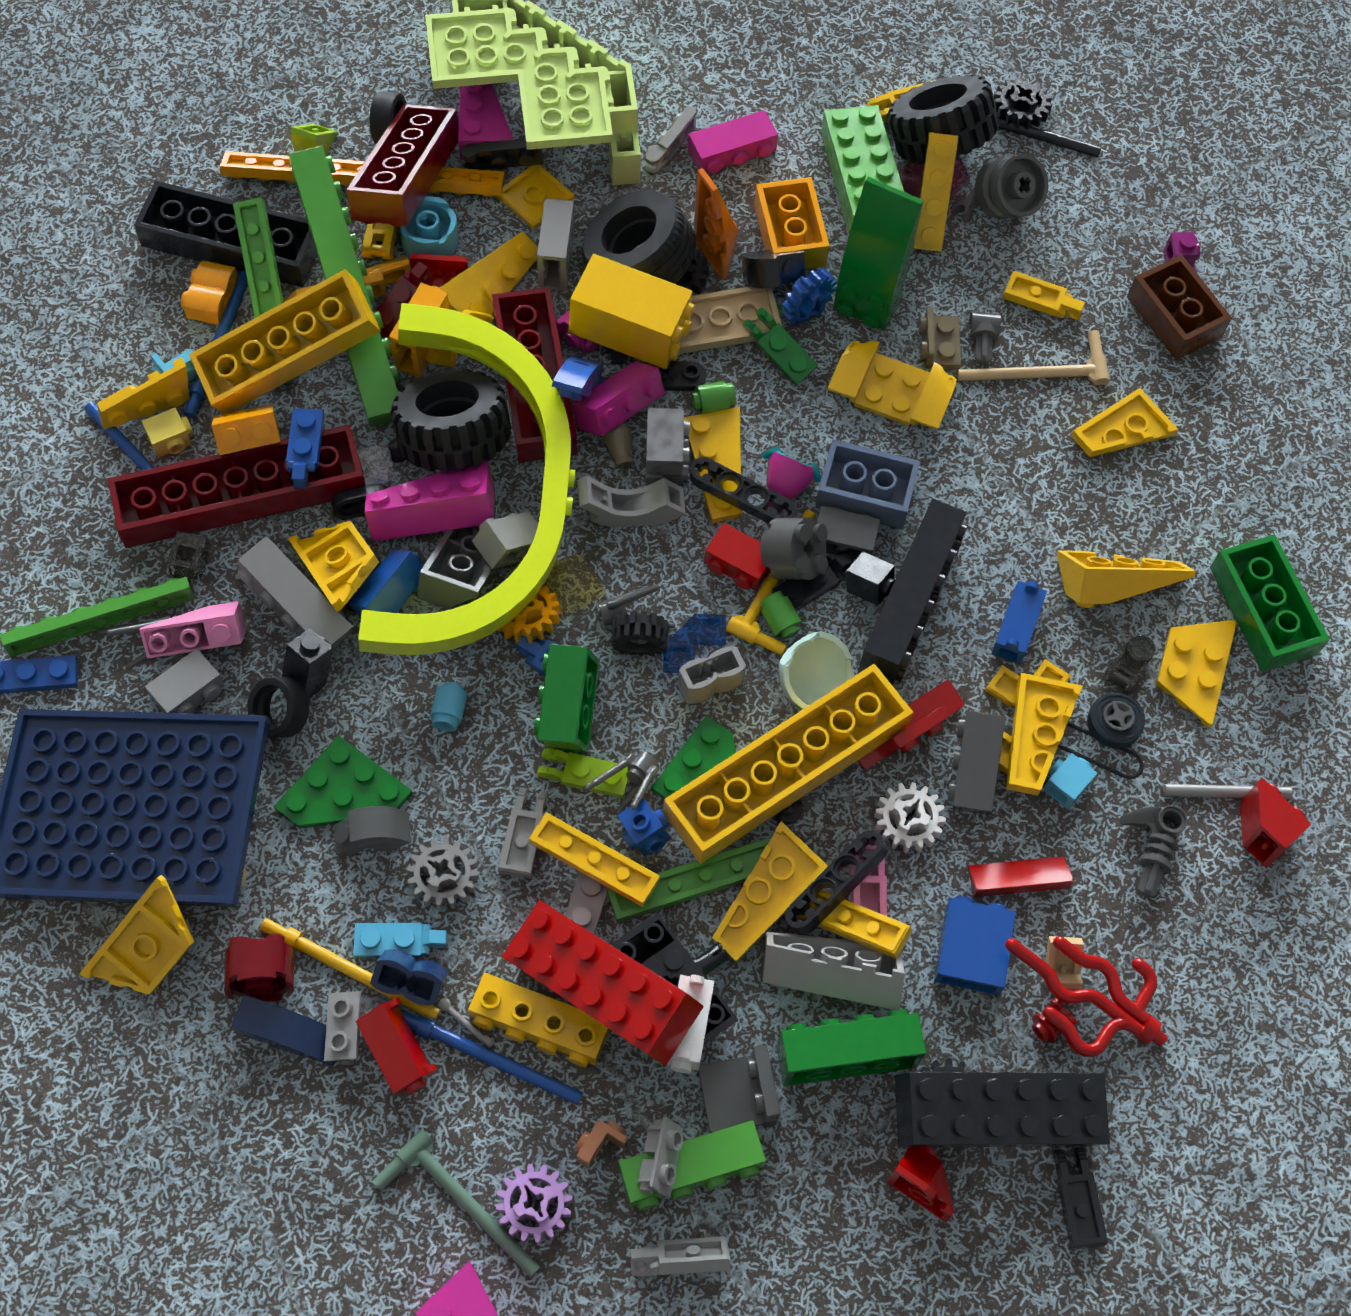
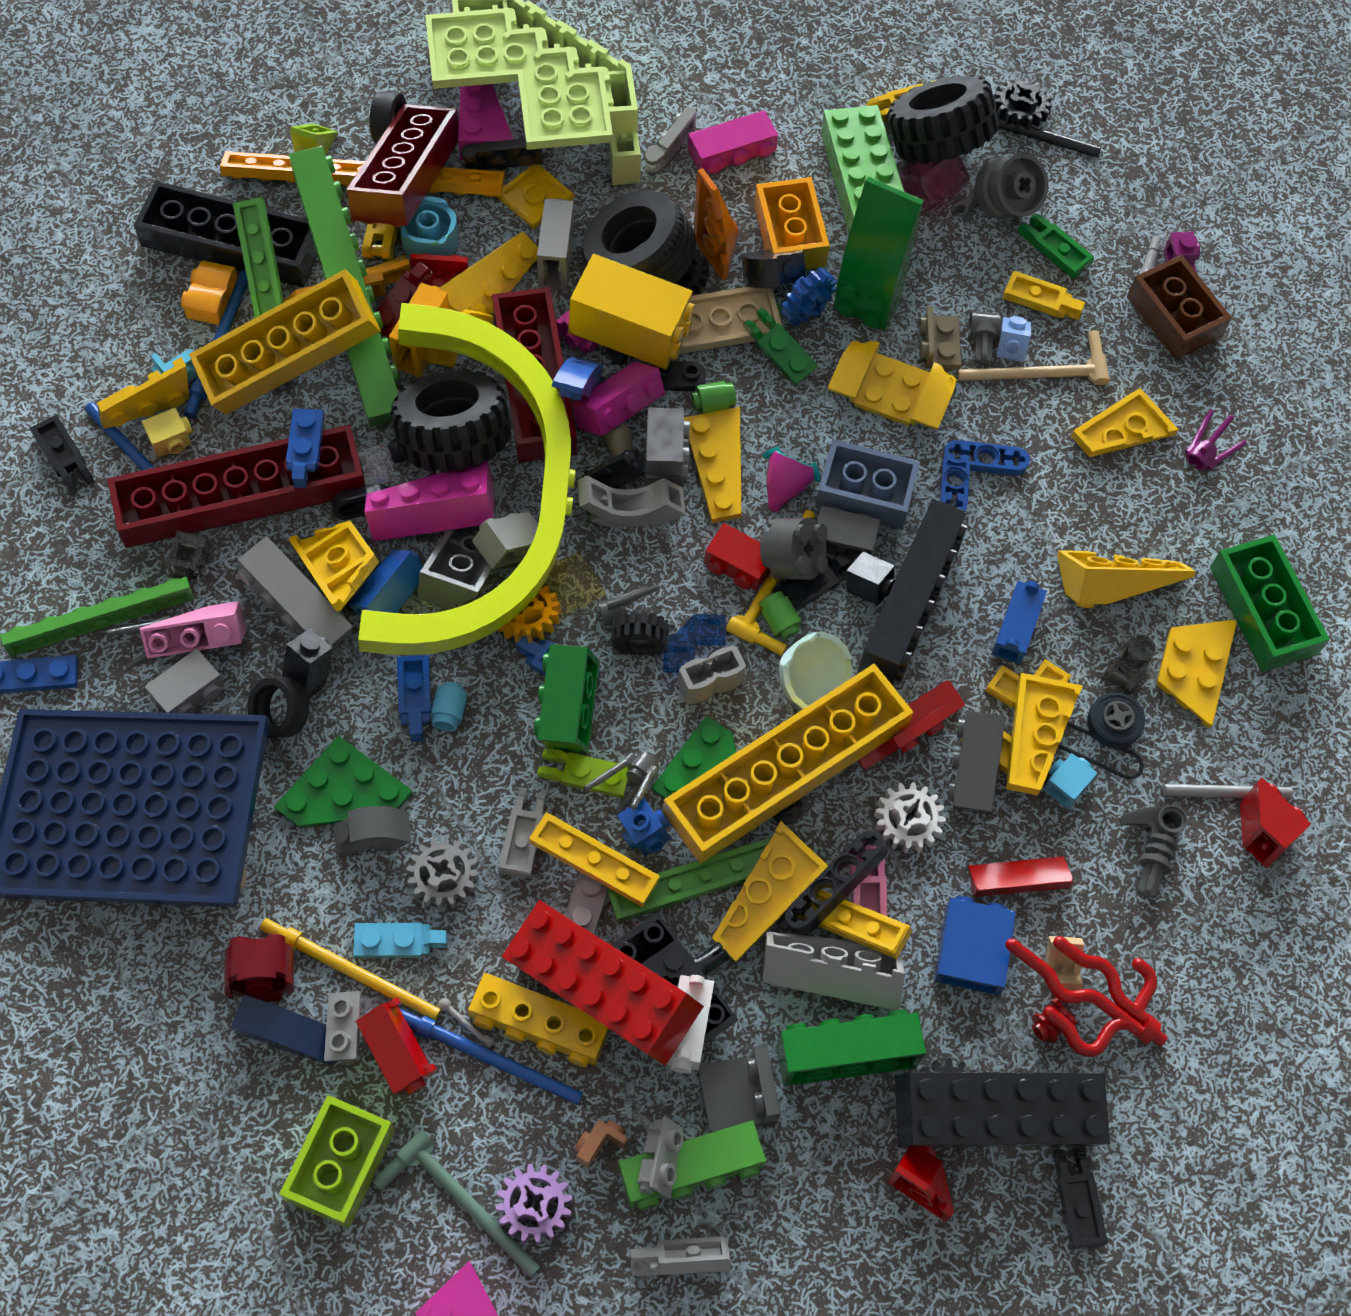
yellow wing [79,875,195,995] -> none
light orange brick [212,403,280,455] -> none
dark blue brick [370,949,449,1006] -> none
black beam [689,457,797,525] -> none
yellow plate [913,132,959,252] -> none
none -> black hinge [29,414,95,494]
none -> lime brick [279,1095,395,1229]
none -> blue hinge [397,655,432,742]
none -> black hinge [580,449,646,489]
none -> blue beam [939,440,1030,511]
none -> light blue bracket [996,316,1031,362]
none -> green hinge [1017,213,1094,279]
none -> light grey wheel [1141,236,1161,273]
none -> magenta plant [1185,409,1247,471]

